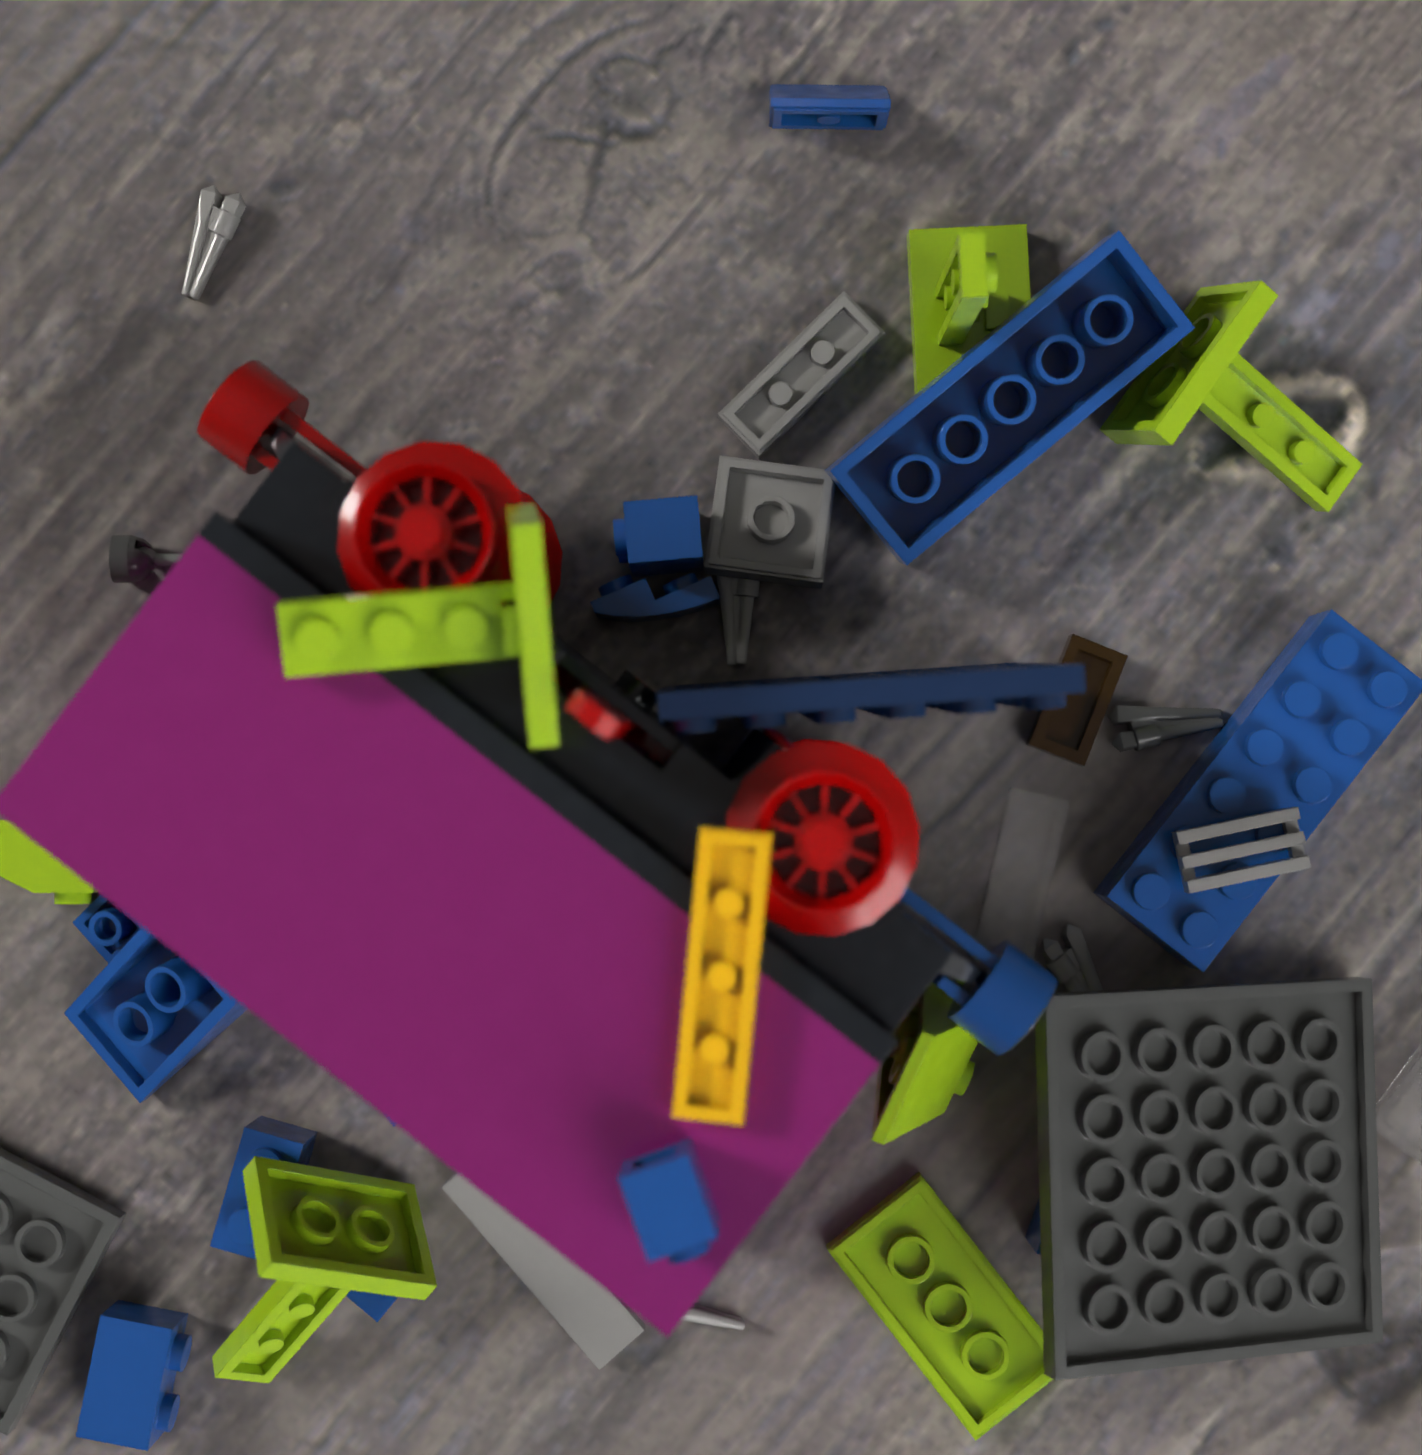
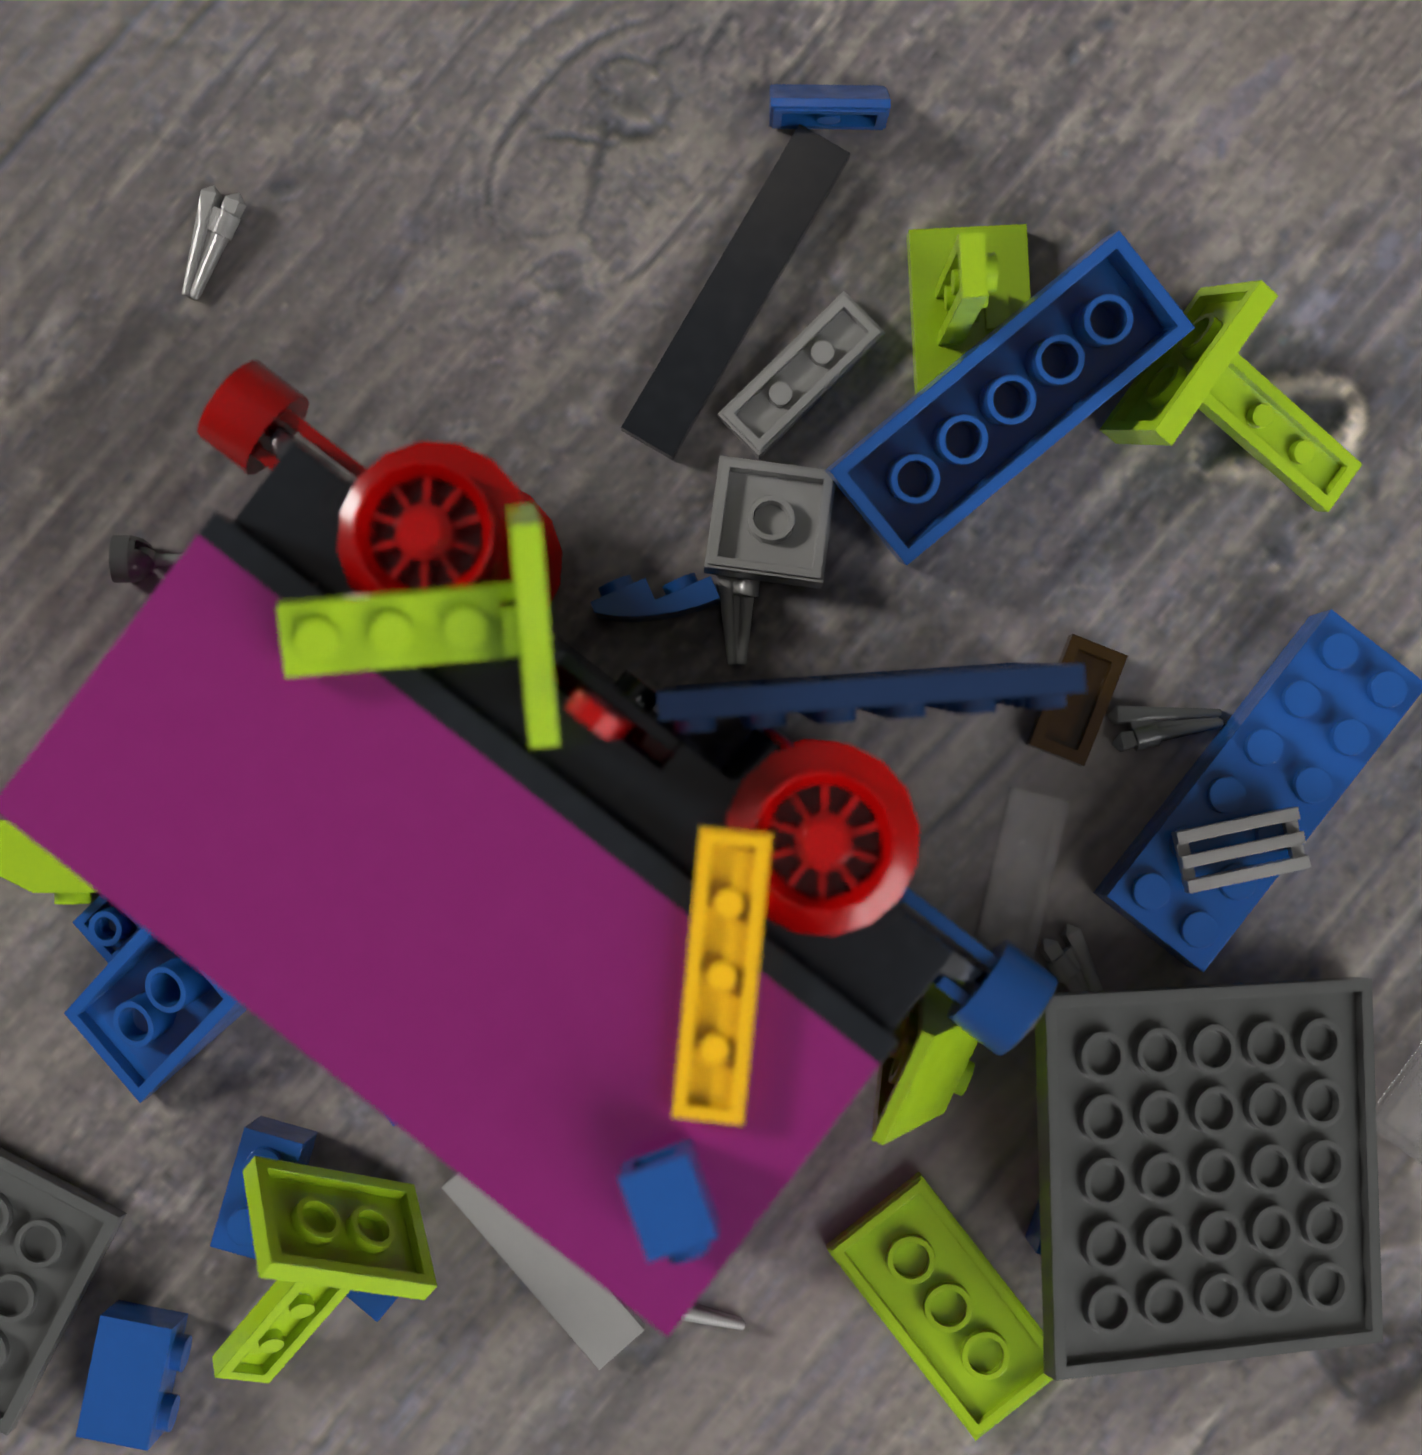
blue brick [613,495,704,577] -> none
none -> black tile [621,124,850,460]

